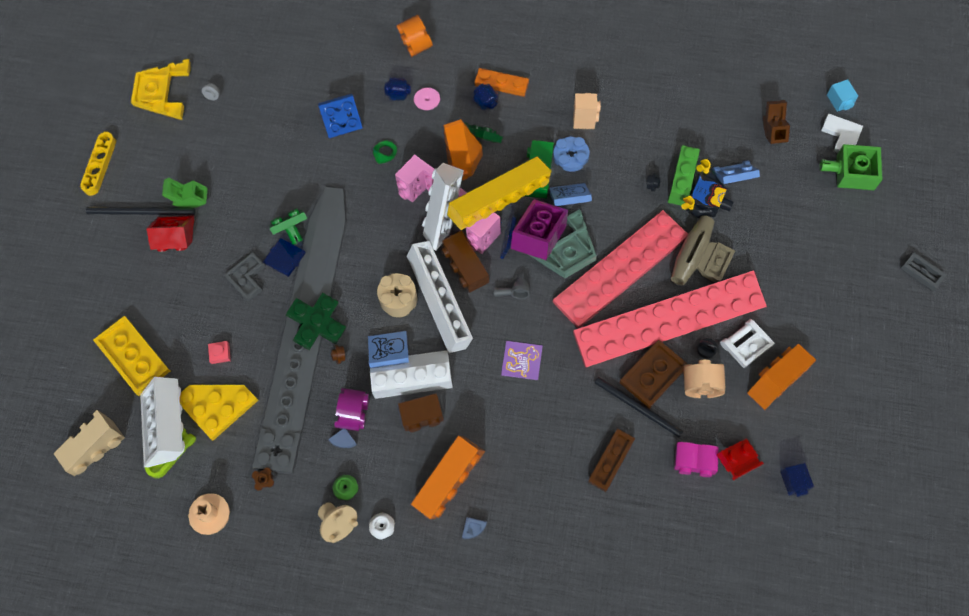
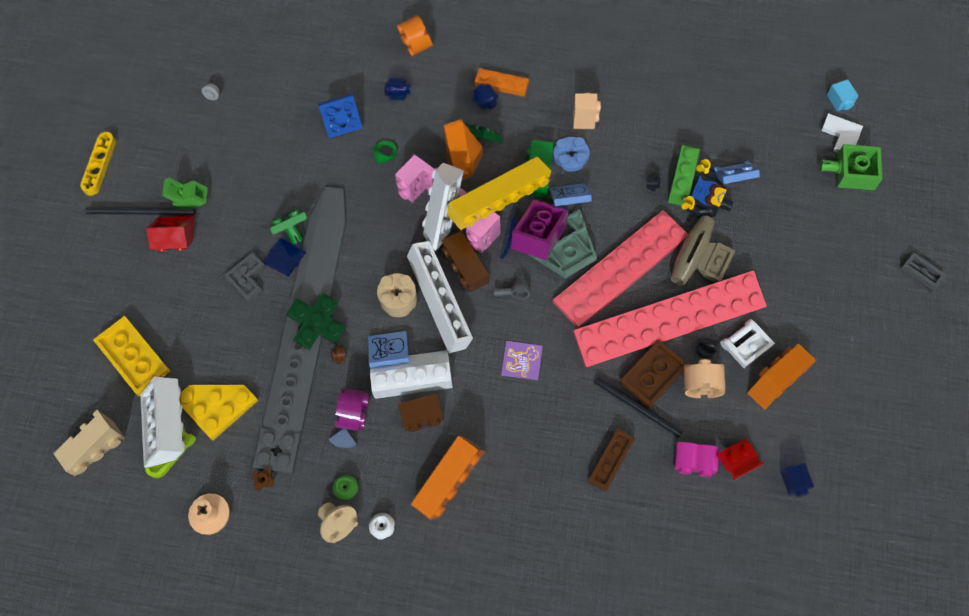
yellow wing [131,59,191,120] -> none
coral plate [208,341,231,364] -> none
bright pink piece [414,88,440,110] -> none
sand blue tile [462,517,487,539] -> none
reddish brown brick [763,100,790,144] -> none

